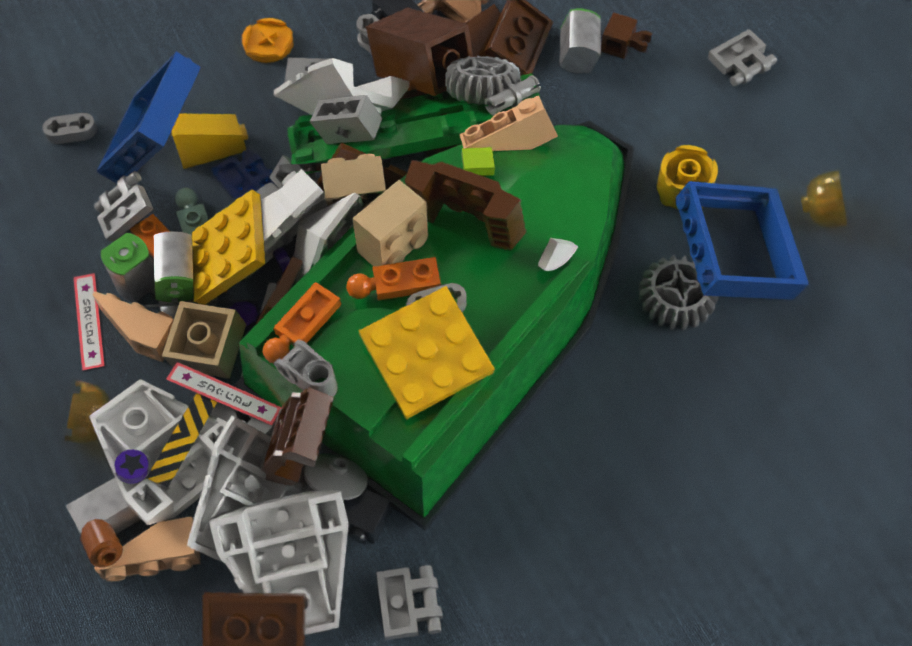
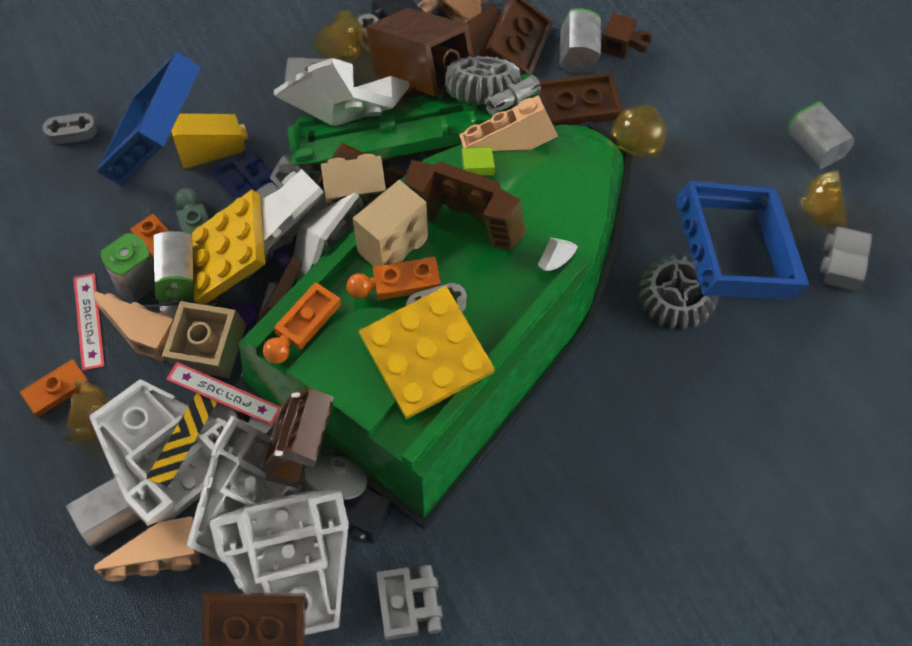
dark orange brick [80,519,123,568] -> none
light grey plate [94,171,154,242] -> none
dark purple tile [114,449,149,484] -> none
light orange tile [242,18,294,63] -> none
light grey piece [274,339,338,397] -> none
light grey brick [310,95,382,144] -> none
yellow brick [657,145,718,209] -> none
light grey plate [708,29,777,86] -> none
none -> orange plate [20,359,90,418]
none -> clear yellow cylinder [313,9,364,61]
none -> reddish brown tile [536,72,624,126]
none -> clear yellow cylinder [610,105,667,157]
none -> flat silver piece [787,101,855,169]
none -> light grey brick [820,226,872,292]

